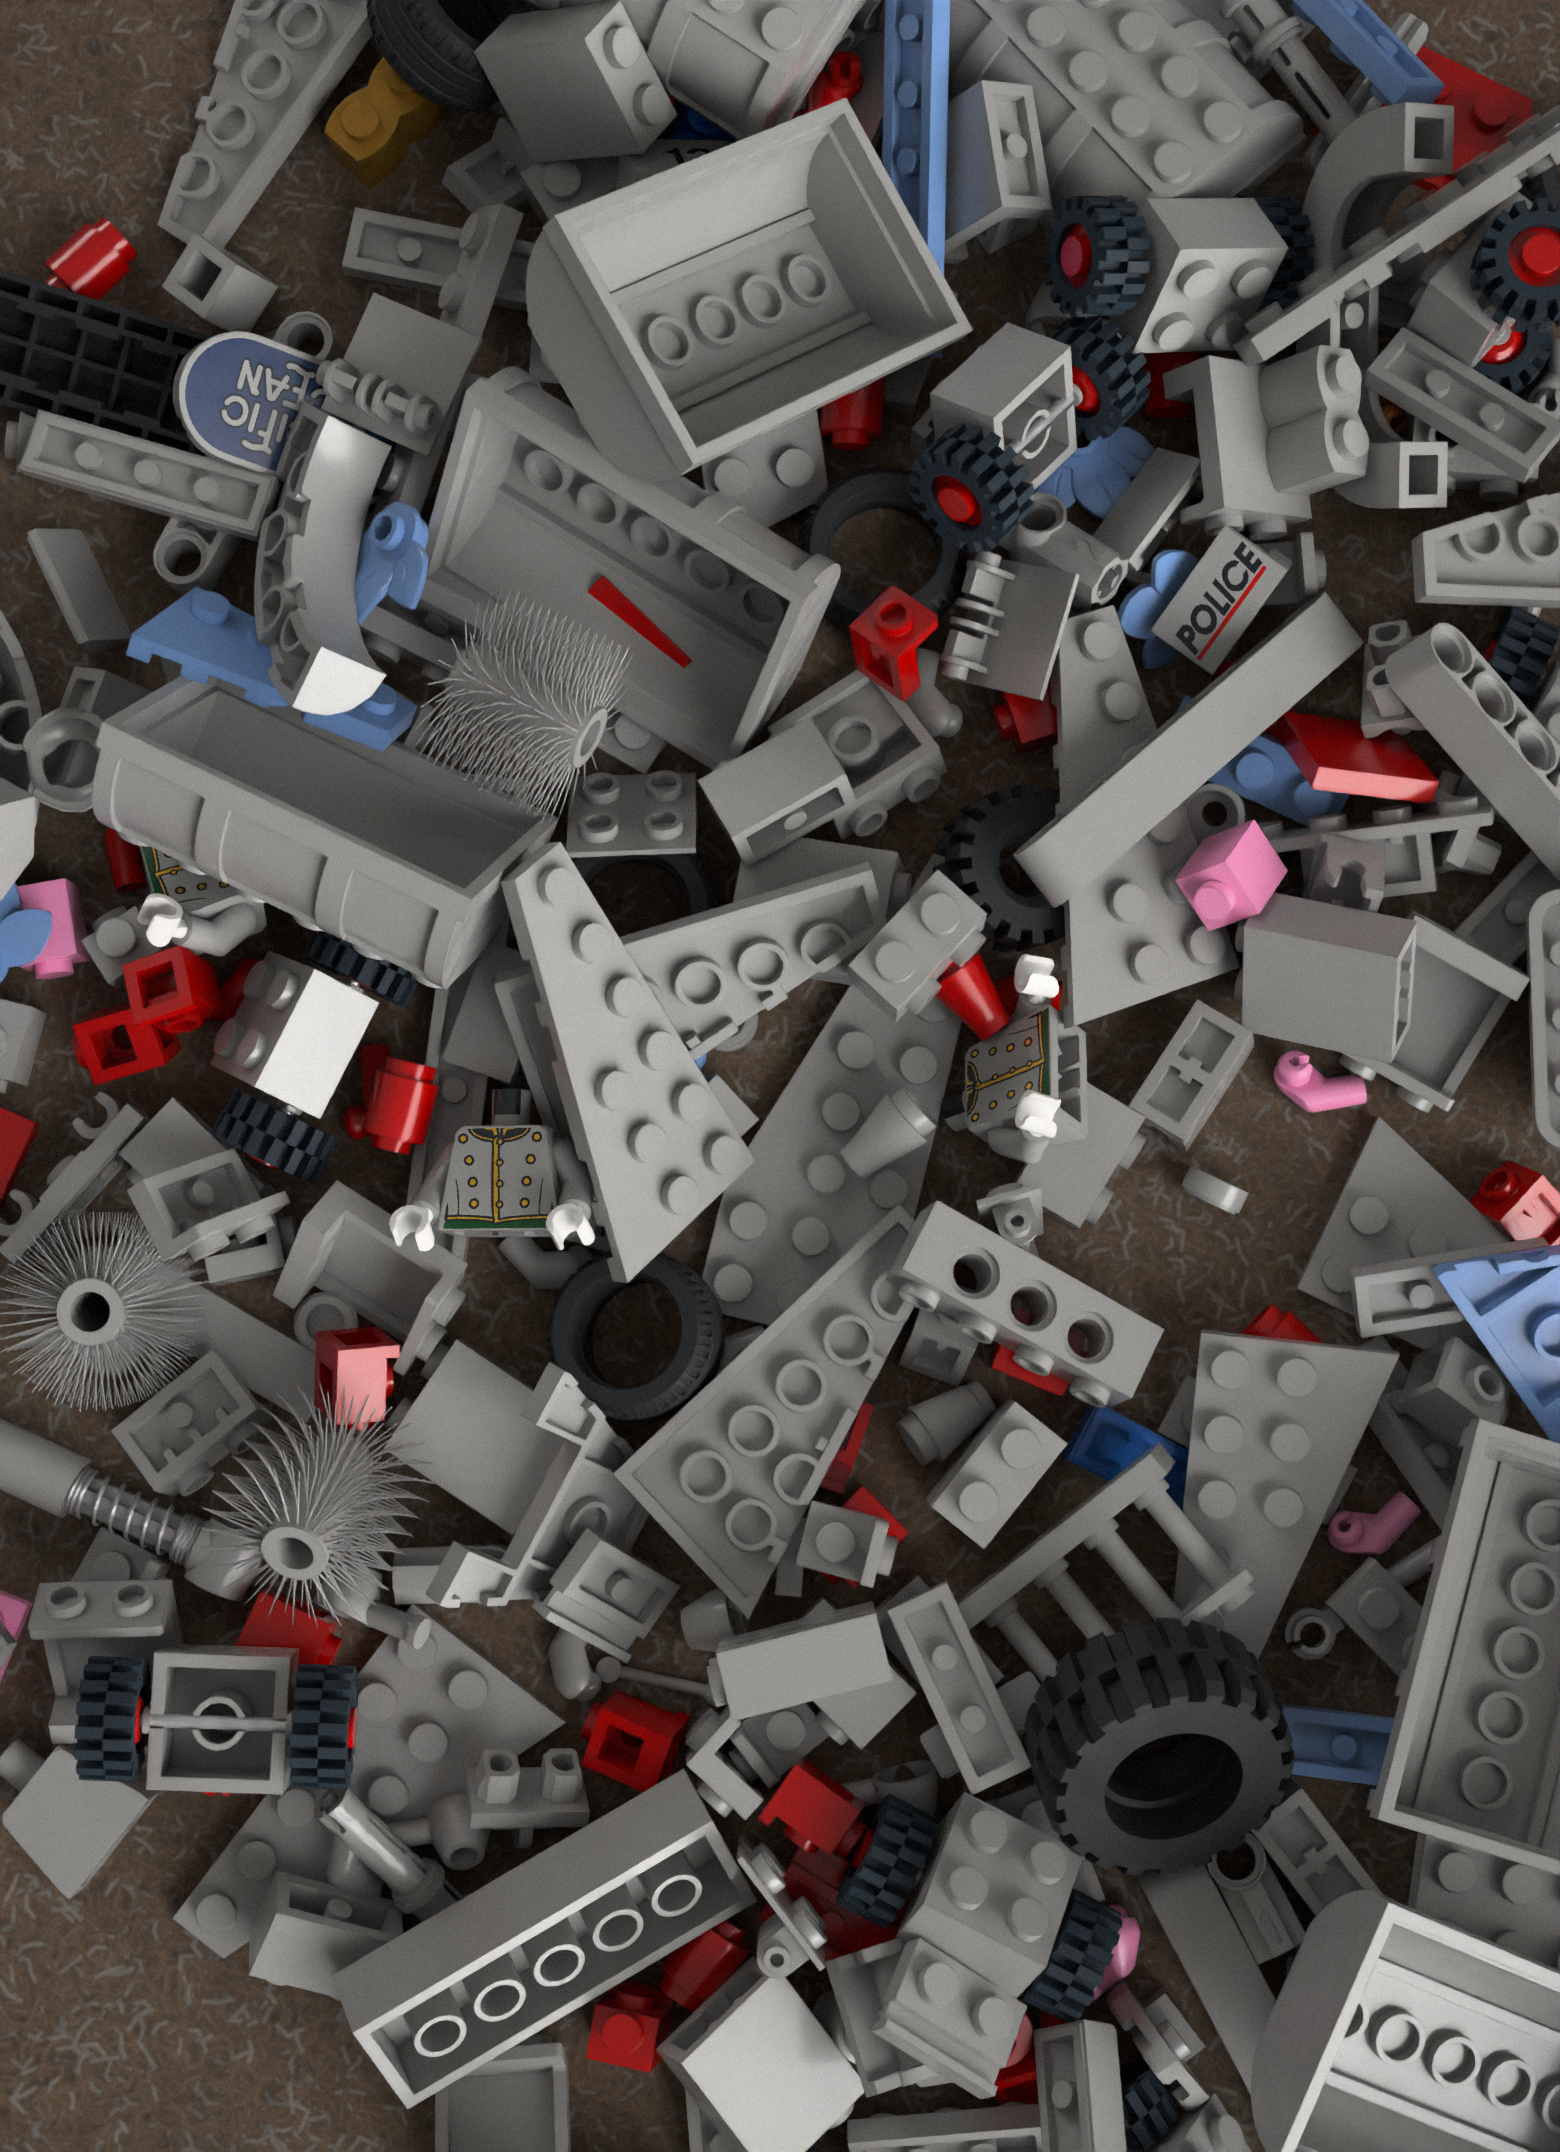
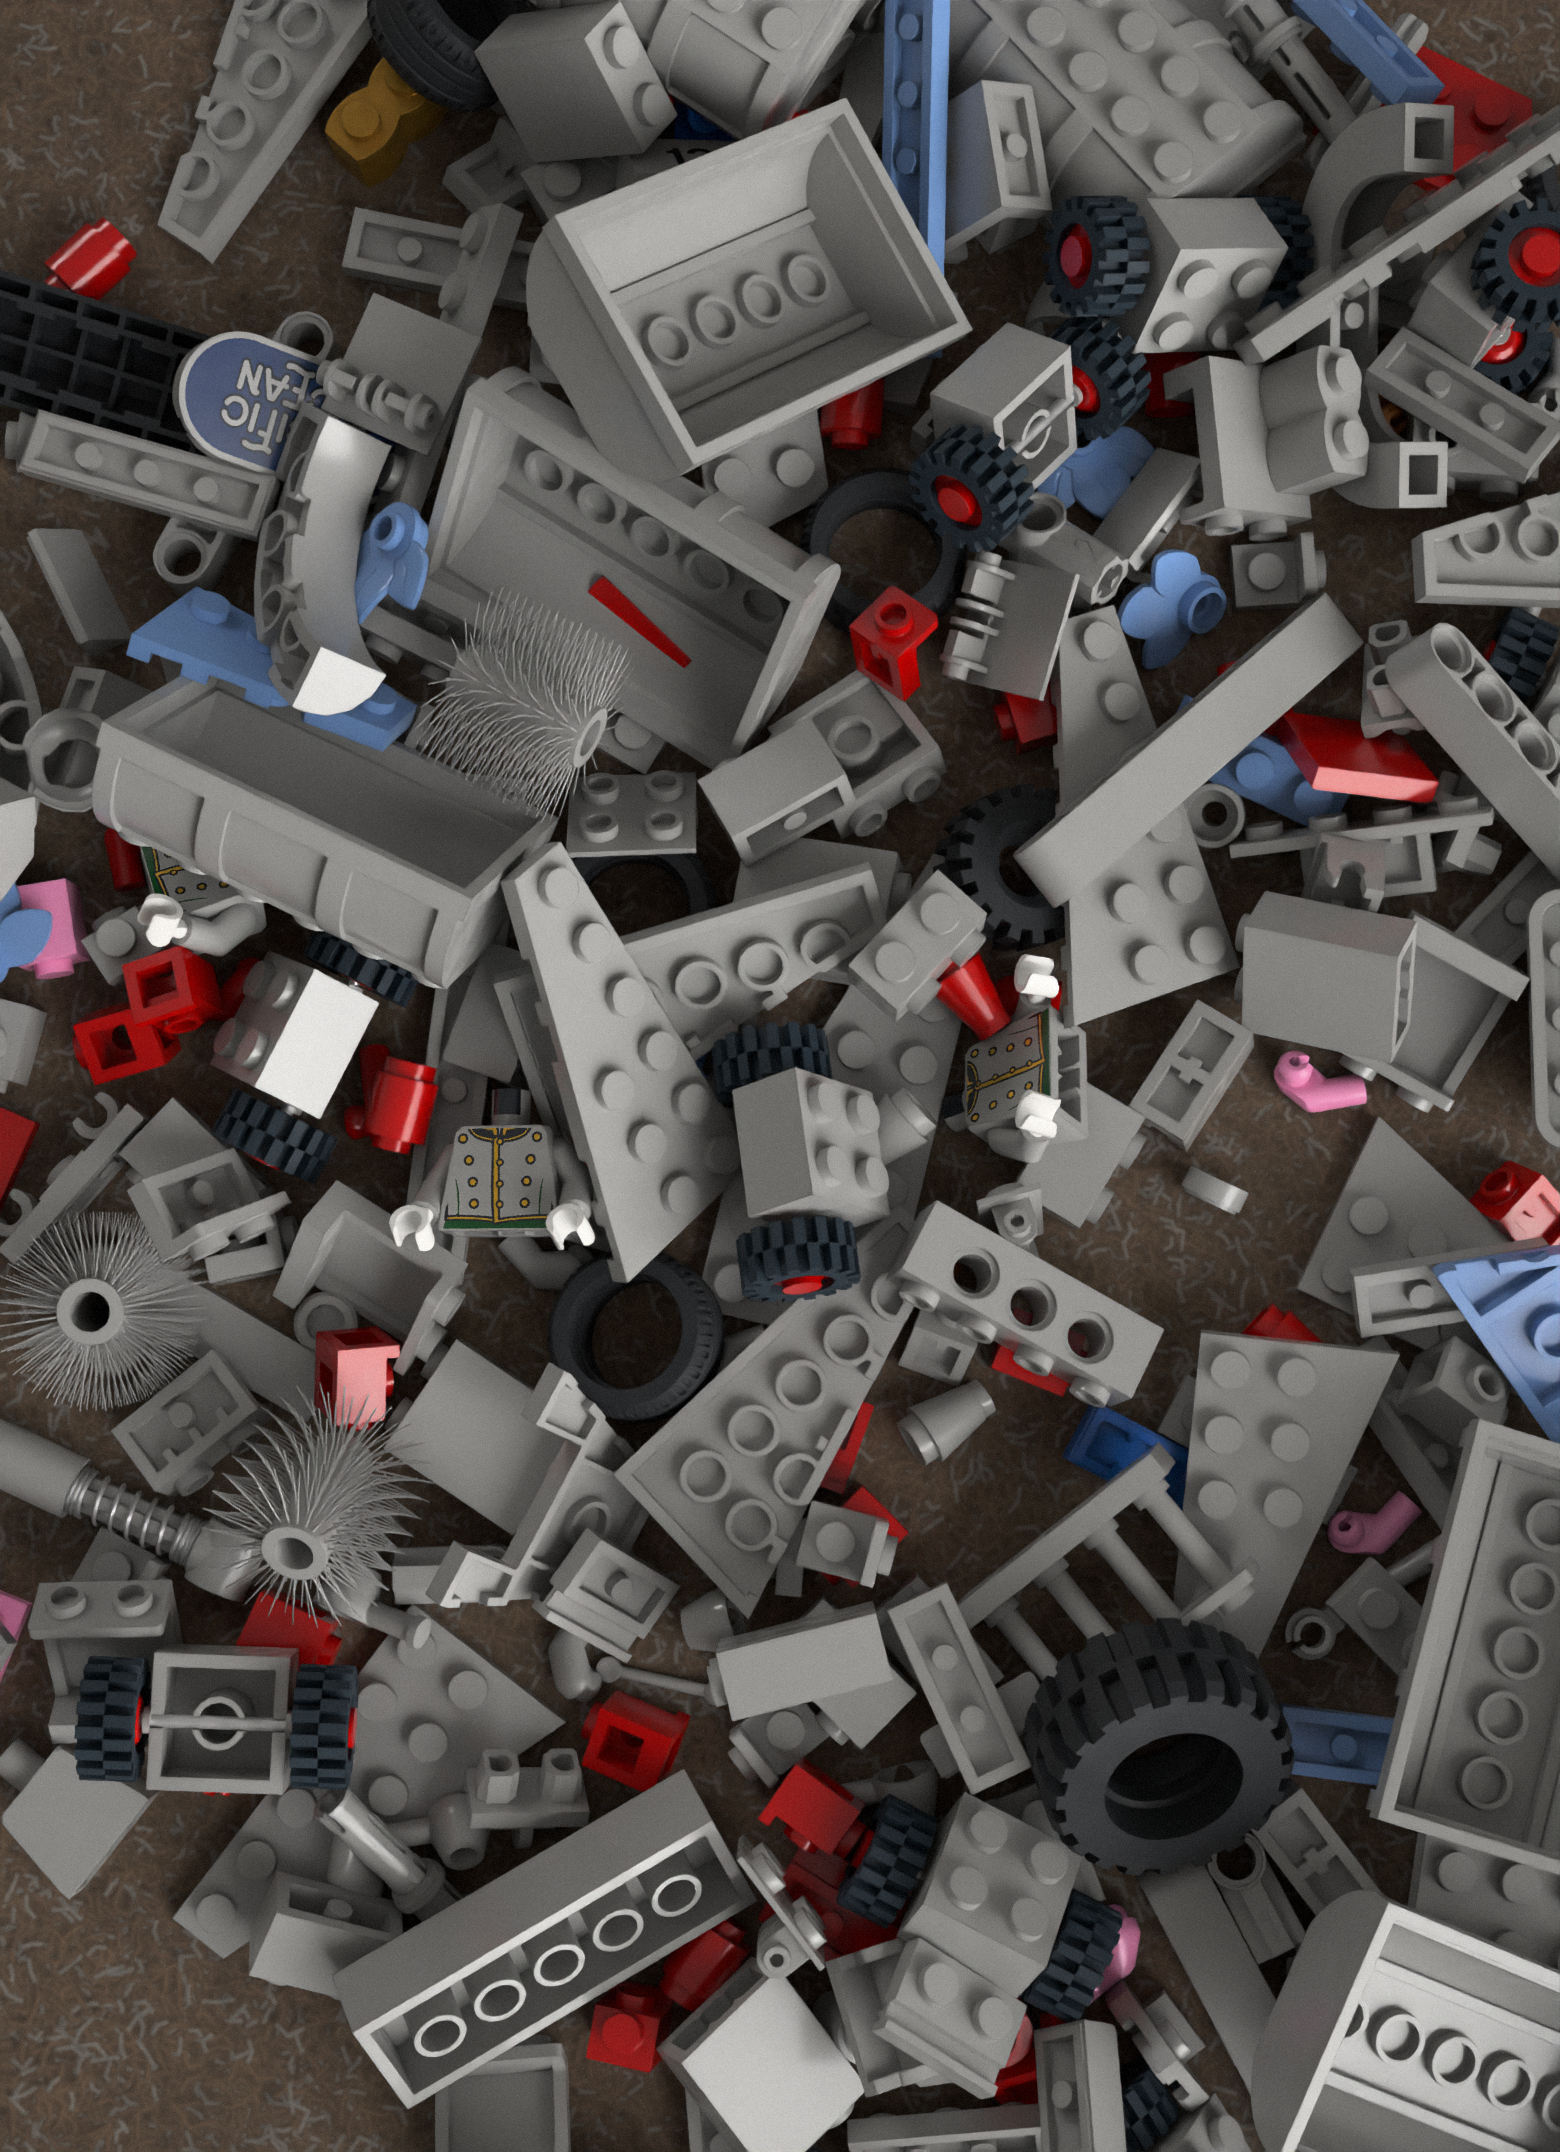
light grey brick [162,233,278,333] -> none
light grey bracket [684,1705,763,1820] -> none
red arm [804,51,864,114] -> none
light grey arm [905,648,963,738] -> none
light grey brick [925,1398,1068,1549] -> none
light grey panel [1150,524,1293,675] -> none
bright pink brick [1175,819,1288,931] -> none
none -> brick [711,1022,890,1303]

